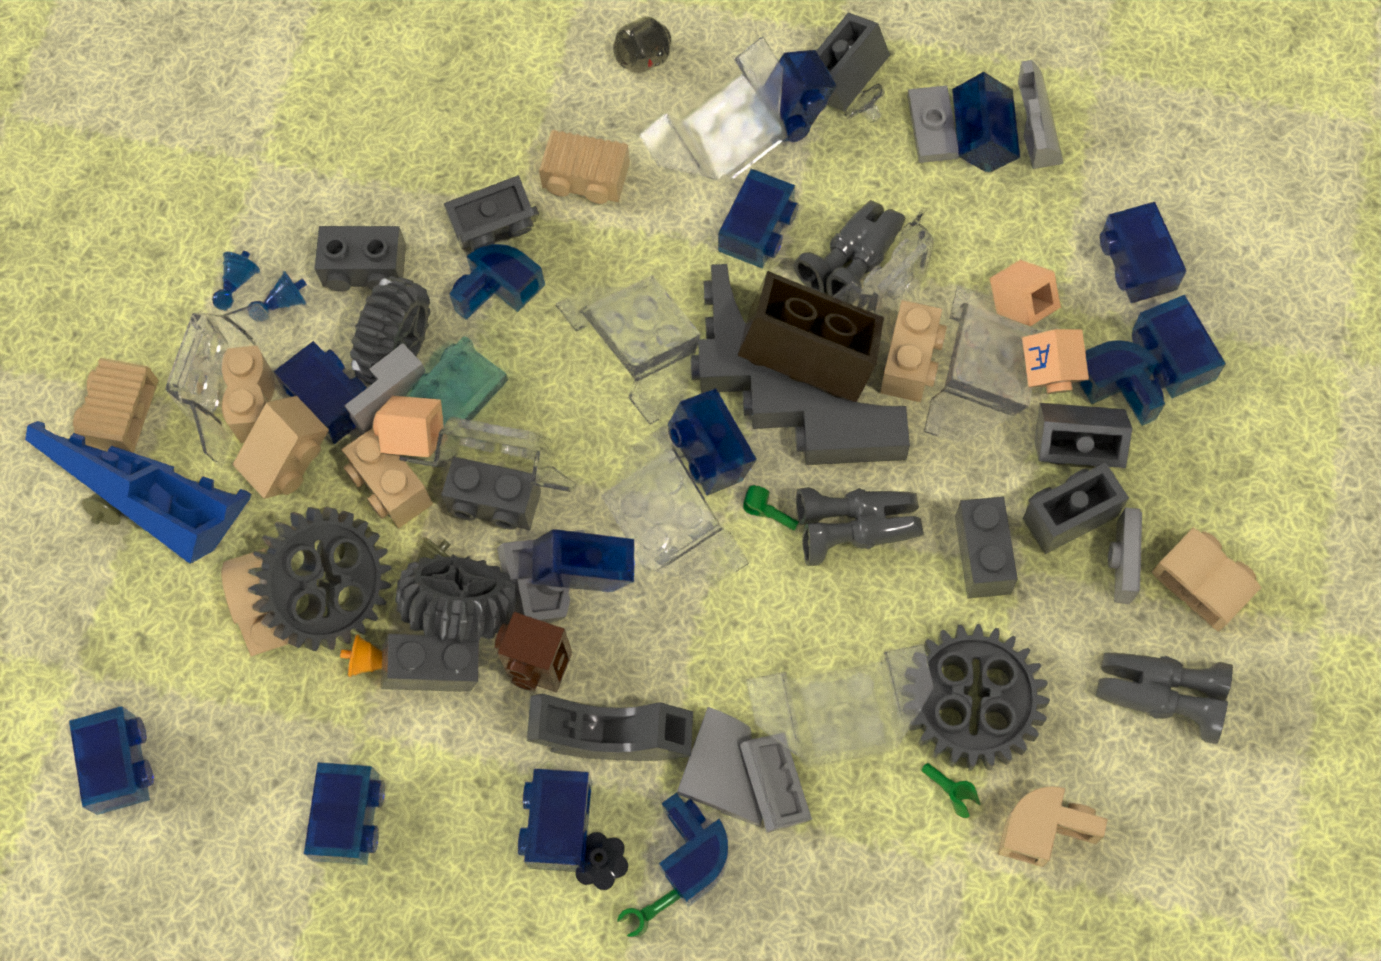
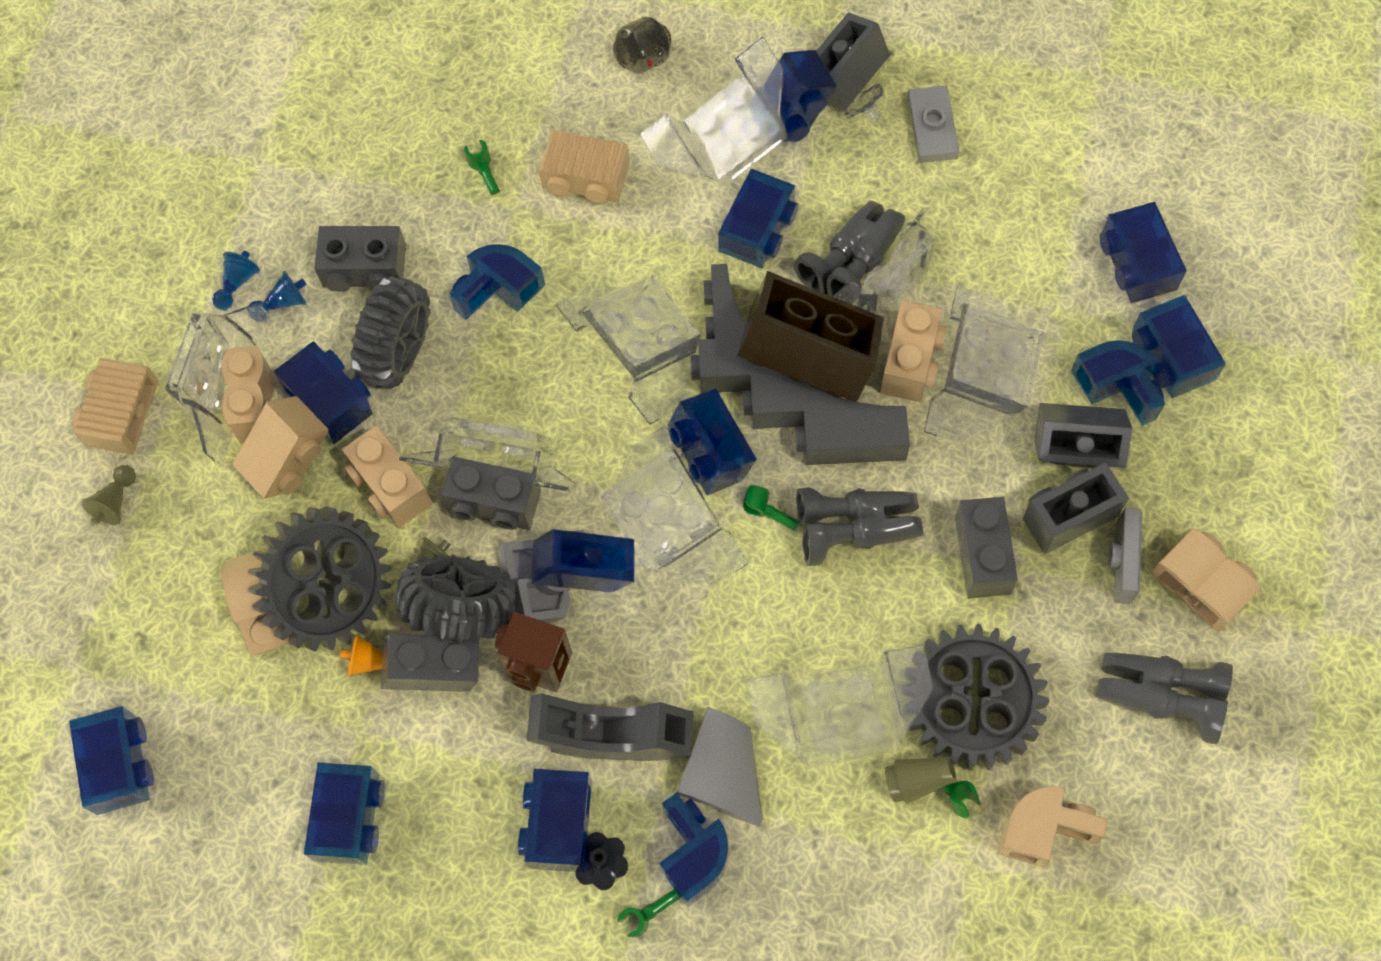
blue wedge [25,421,251,564] -> none
light grey slope [345,343,425,435] -> none
light nougat brick [373,395,445,457] -> none
clear light blue bracket [410,336,508,440] -> none
dark grey bracket [444,175,539,253] -> none
light grey plate [740,732,812,833] -> none
clear blue brick [952,72,1020,172] -> none
light nougat brick [990,260,1061,326] -> none
light grey slope [1018,60,1063,169] -> none
light nougat brick [1022,329,1089,394] -> none
none -> green hand [464,140,500,196]
none -> olive cone [885,756,957,804]

